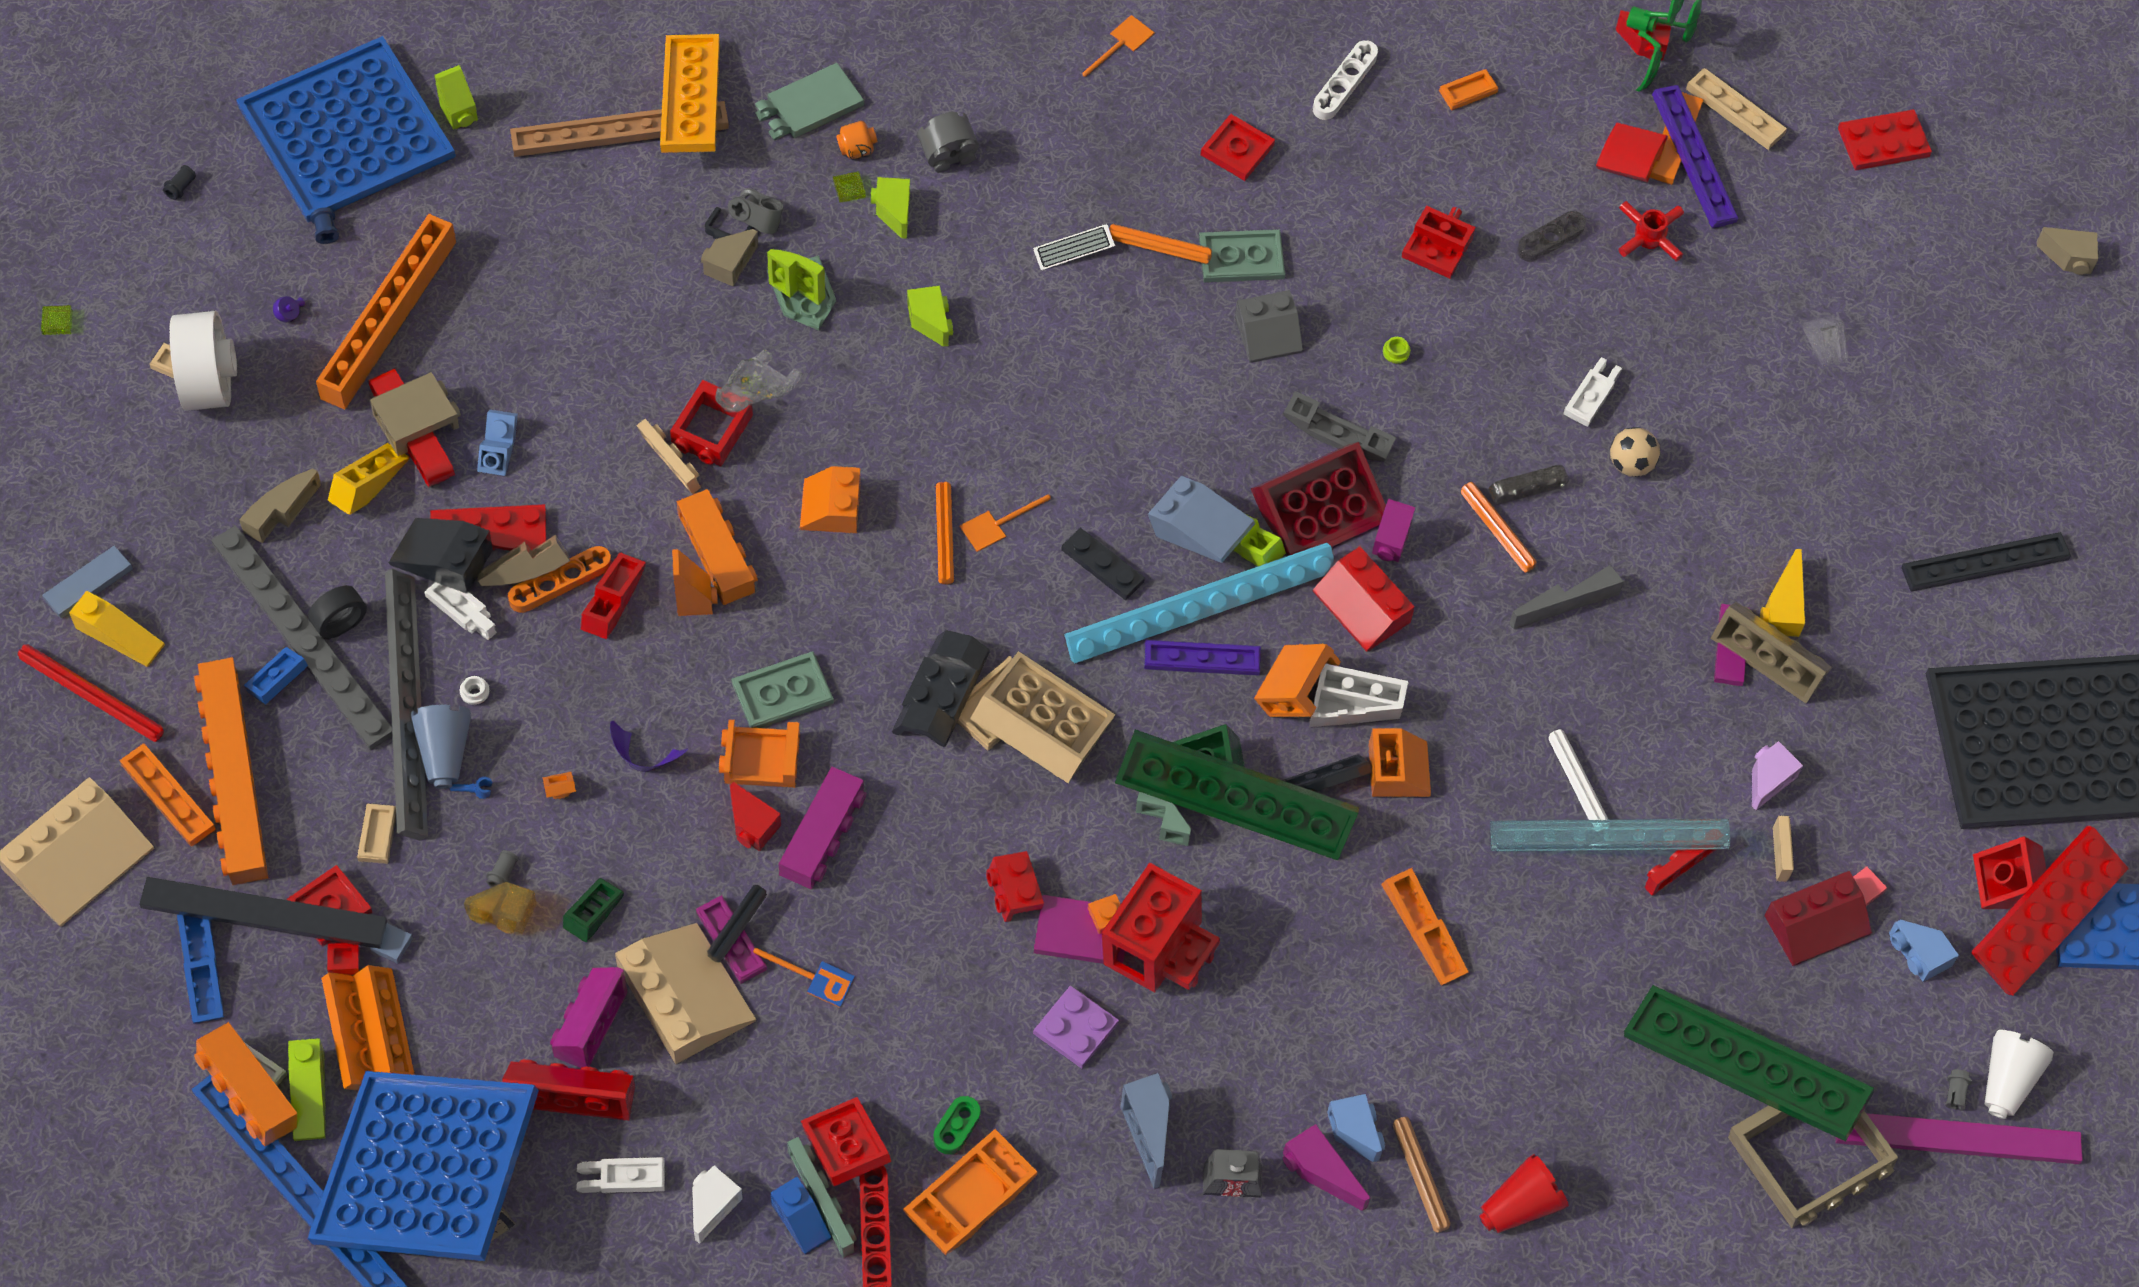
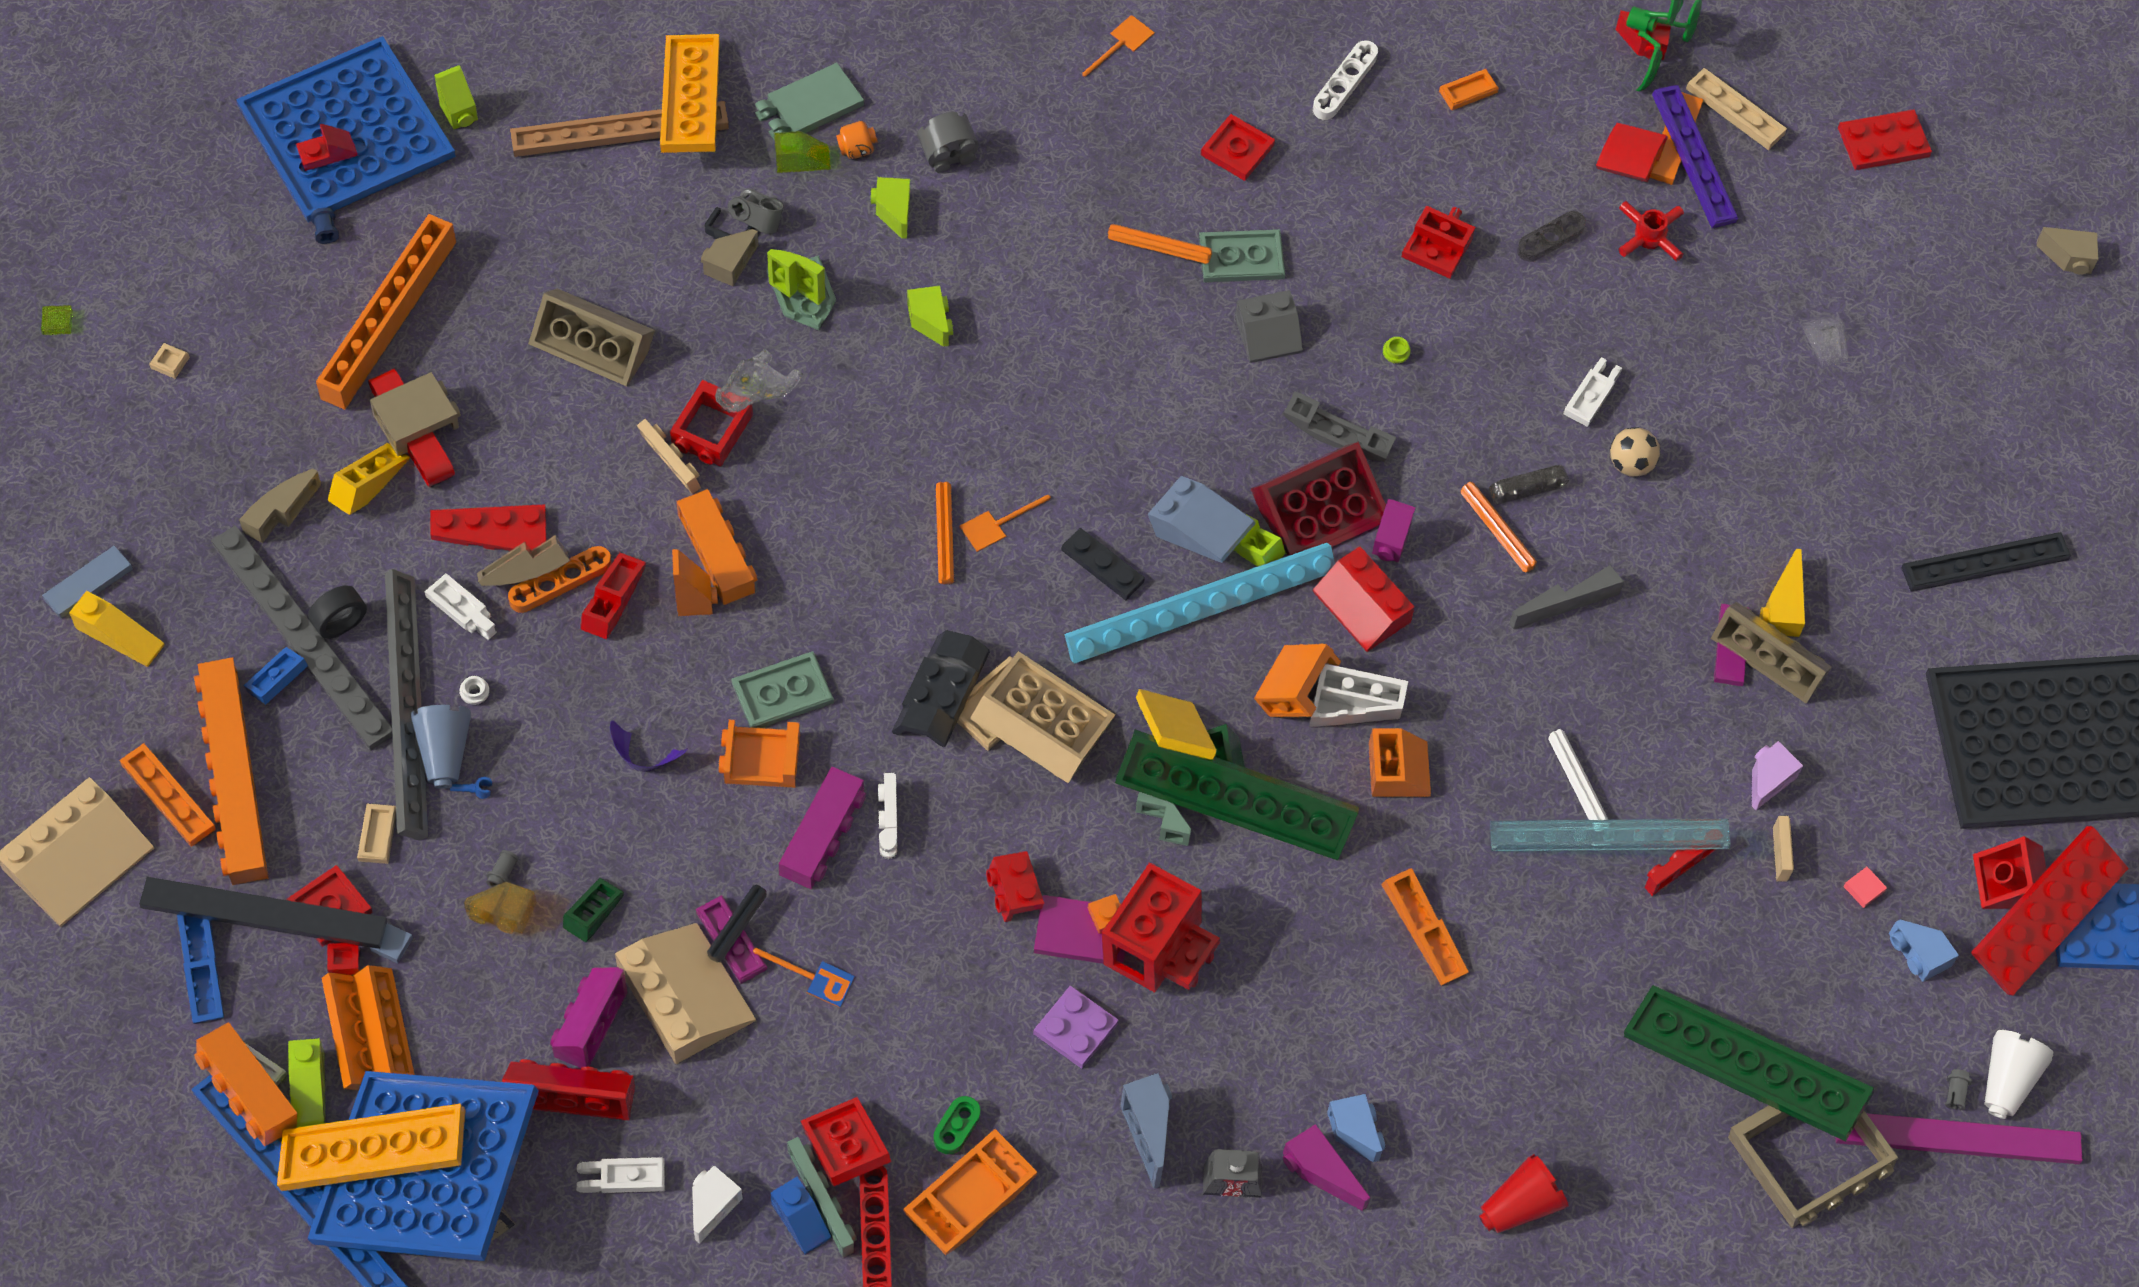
red axle [18,644,164,742] -> none
black pin [163,165,196,200] -> none
white piece [170,311,237,411] -> none
dark purple piece [273,296,305,322] -> none
black slope [389,518,493,594] -> none
medium blue slope [477,410,518,476] -> none
orange plate [542,772,576,799] -> none
red slope [730,782,781,851] -> none
orange slope [800,466,861,533] -> none
clear neon green tile [833,171,866,203] -> none
sticker [1033,224,1115,270] -> none
dark purple tile [1144,640,1261,676] -> none
black tile [1282,754,1372,792] -> none
medium nougat axle [1393,1116,1450,1233] -> none
dark red slope [1764,871,1872,966] -> none
none -> light orange plate [277,1104,465,1191]
none -> red slope [296,124,358,171]
none -> dark tan slope [528,288,655,386]
none -> clear neon green slope [774,131,831,173]
none -> white hinge [878,773,897,860]
none -> yellow tile [1136,689,1217,759]

